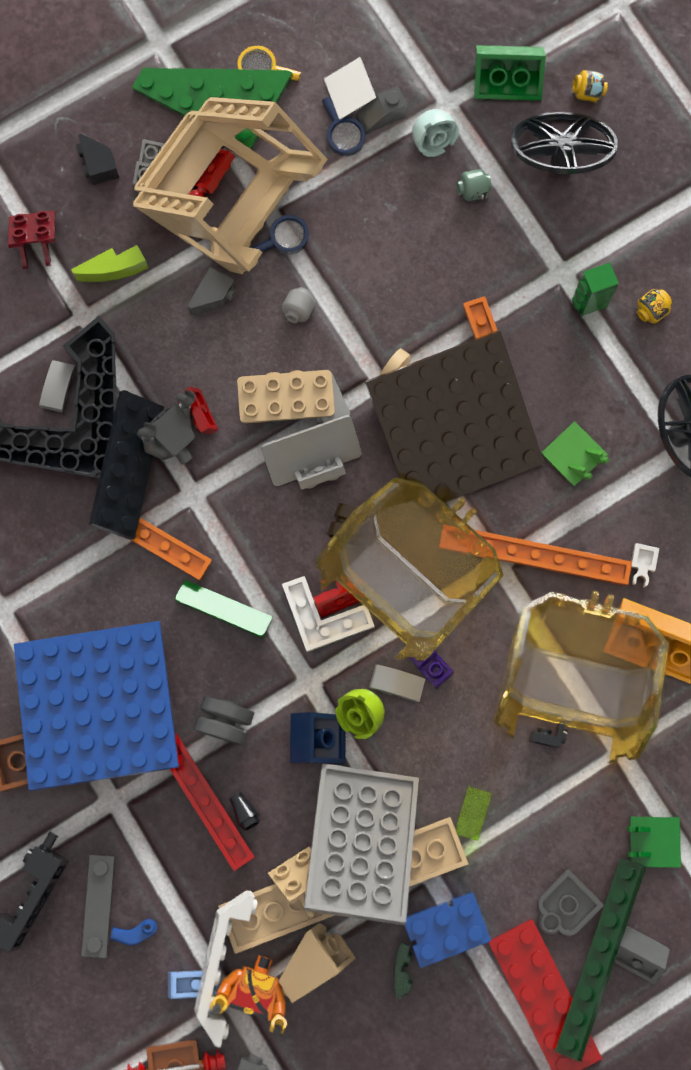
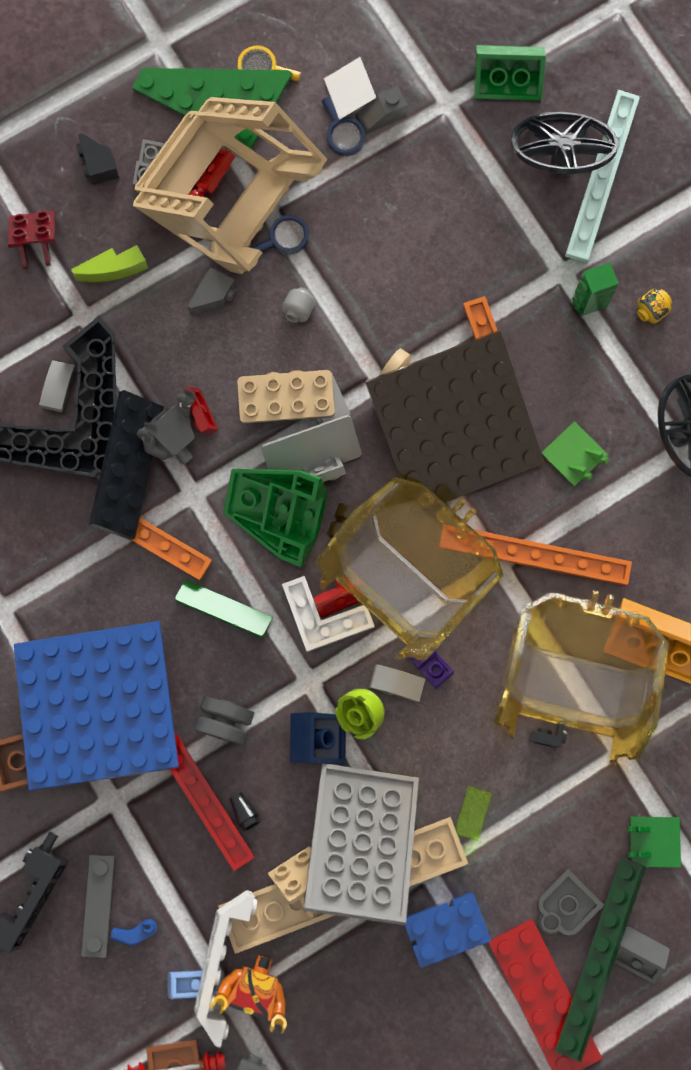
tan slope [279,923,356,1003] -> none
clear green slope [394,942,413,999] -> none
light aqua cylinder [412,109,459,157] -> none
sand green head [456,169,492,202] -> none
head [572,70,608,103] -> none
white plate [631,543,659,588] -> none
none -> green wedge [223,469,328,567]
none -> light aqua plate [565,90,640,263]

